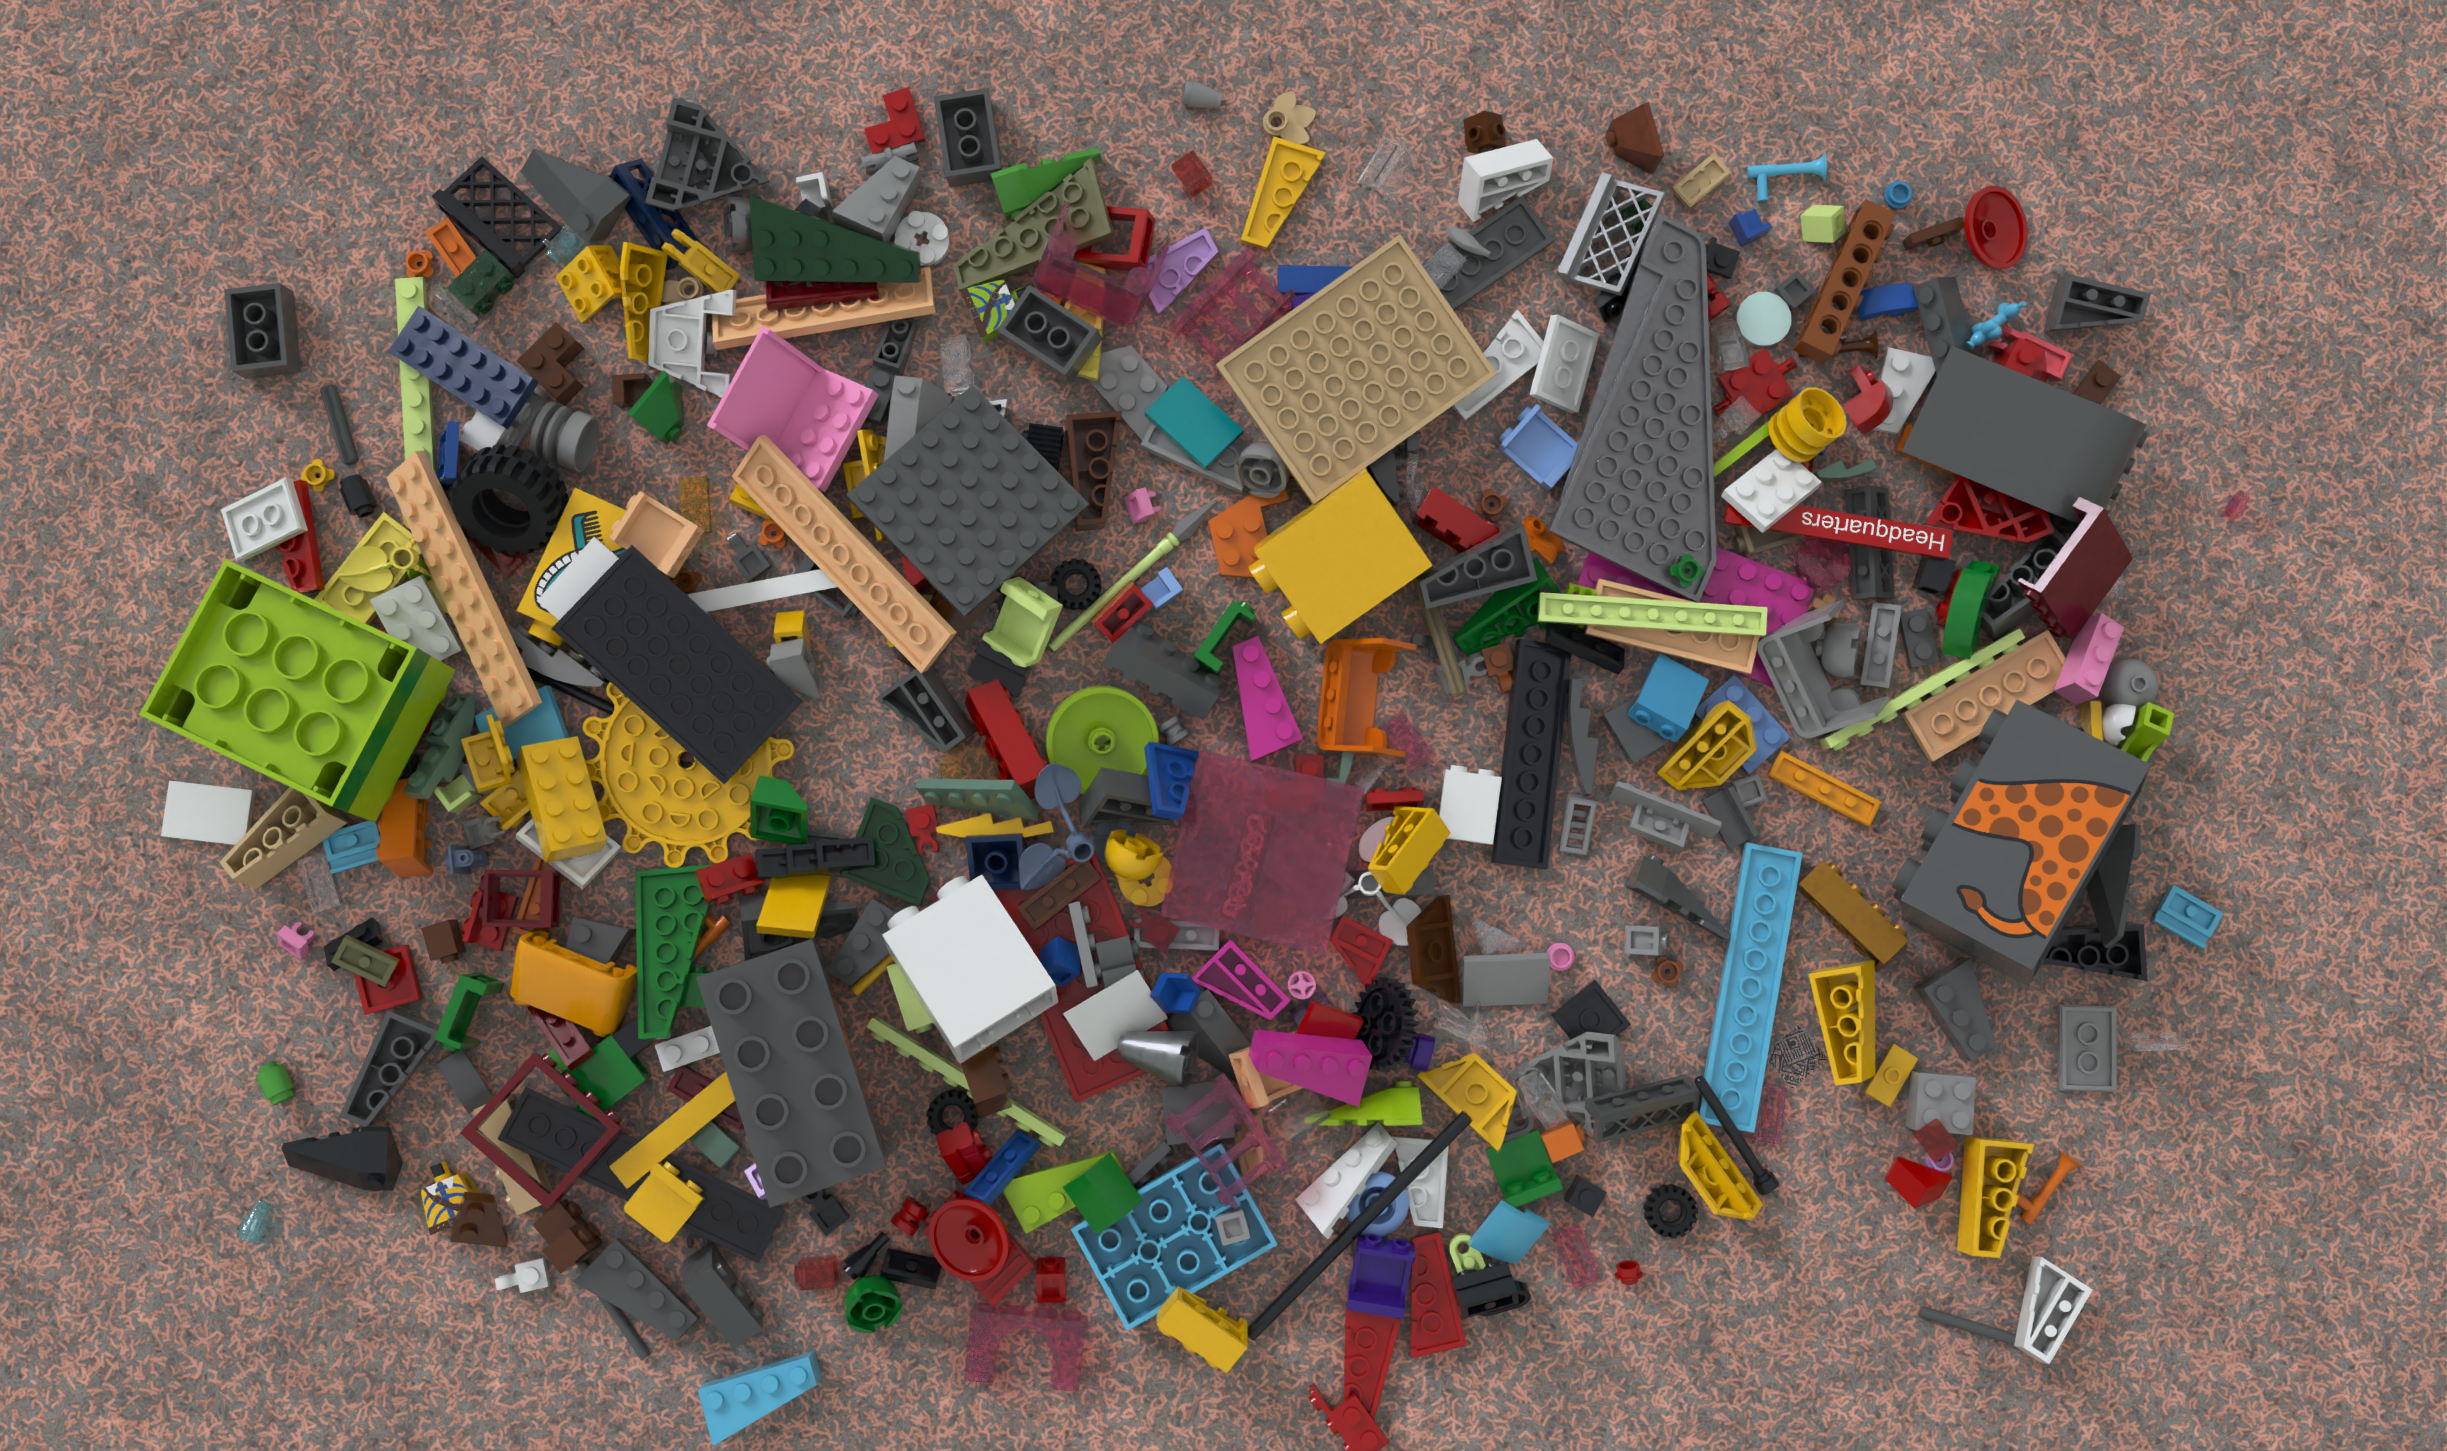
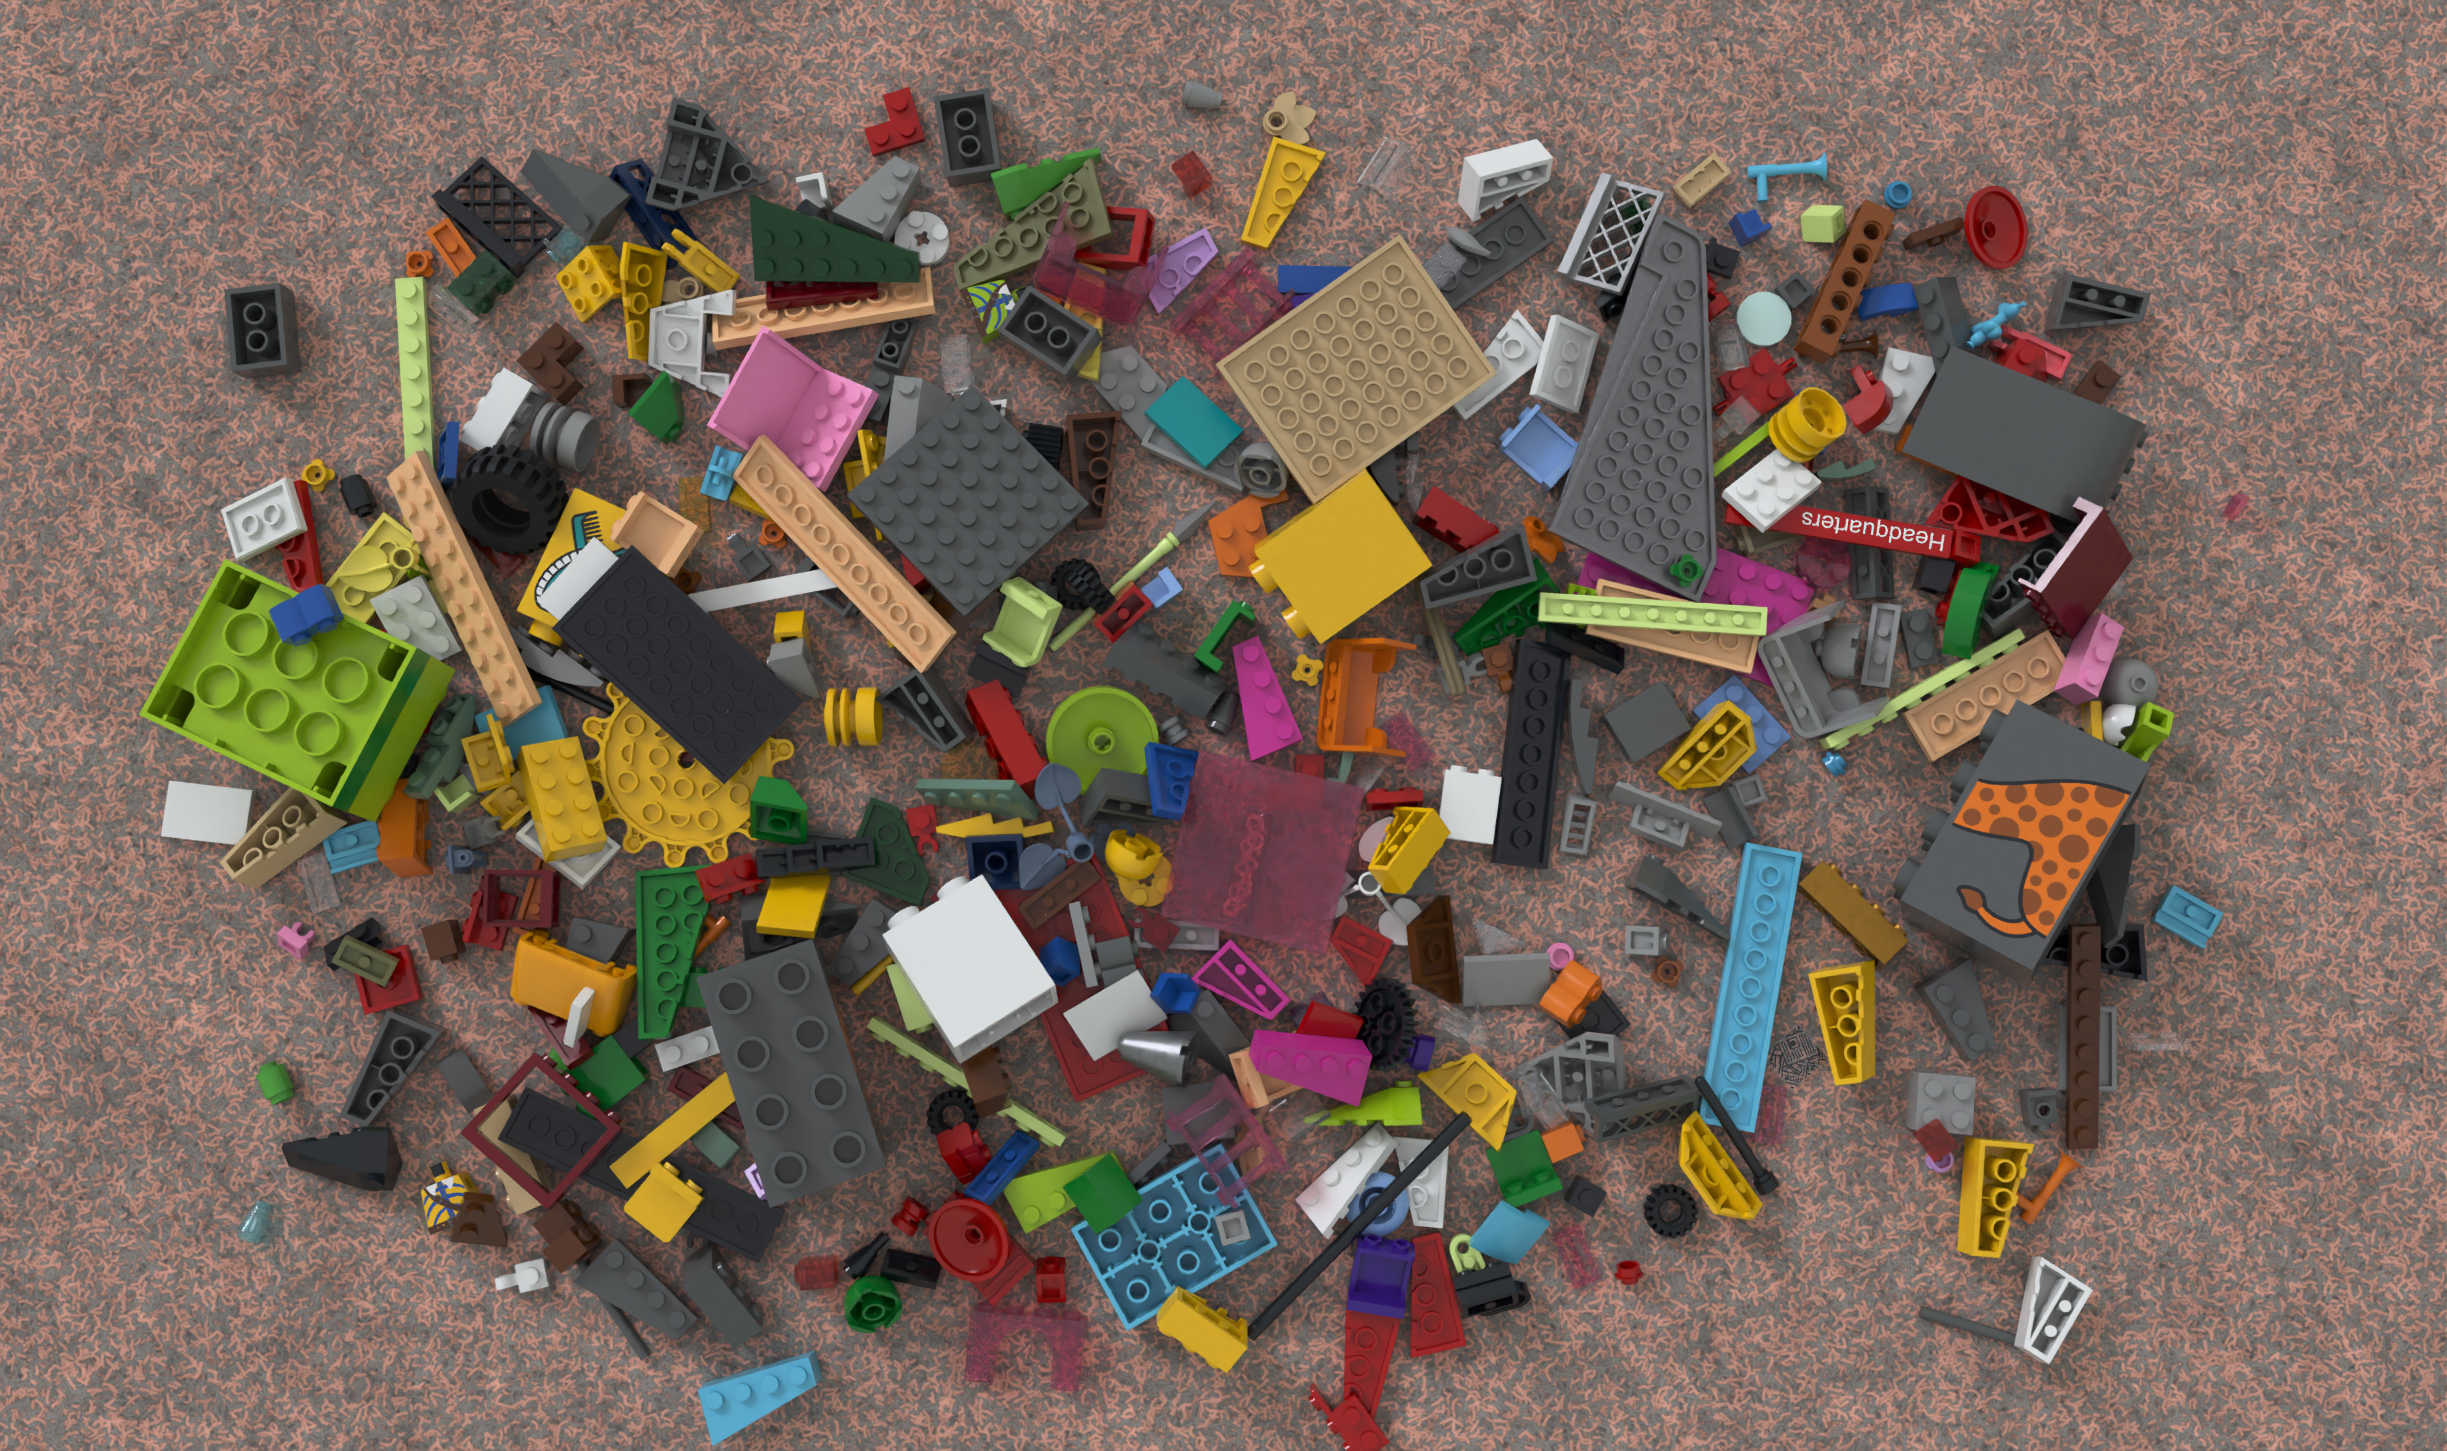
dark grey axle [320,385,359,465] -> none
dark blue plate [388,306,539,429] -> none
green panel [434,973,505,1052] -> none
flat silver cylinder [723,197,753,254] -> none
black plate [802,1189,850,1236] -> none
light grey pin [861,142,919,174] -> none
bright pink tile [1124,488,1161,524] -> none
bright pink wheel [1287,971,1316,999] -> none
reddish brown brick [1463,111,1506,154] -> none
dark orange plate [1475,489,1508,521] -> none
copper slope [1605,102,1664,174] -> none
dark azure panel [1627,653,1709,742] -> none
light orange tile [1767,750,1882,827] -> none
yellow plate [1863,1043,1918,1107] -> none
red slope [1886,1156,1952,1209] -> none
none -> blue brick [269,584,344,646]
none -> white tile [563,987,595,1048]
none -> medium azure hips [700,445,744,502]
none -> yellow wheel [824,687,883,747]
none -> black tyre [1065,563,1116,615]
none -> dark grey cone [1206,692,1240,736]
none -> yellow plate [1292,654,1323,686]
none -> orange brick [1539,960,1603,1029]
none -> dark azure plate [1822,751,1848,778]
none -> red panel [1949,529,1981,571]
none -> dark grey brick [2019,1087,2059,1131]
none -> reddish brown plate [2066,924,2101,1149]

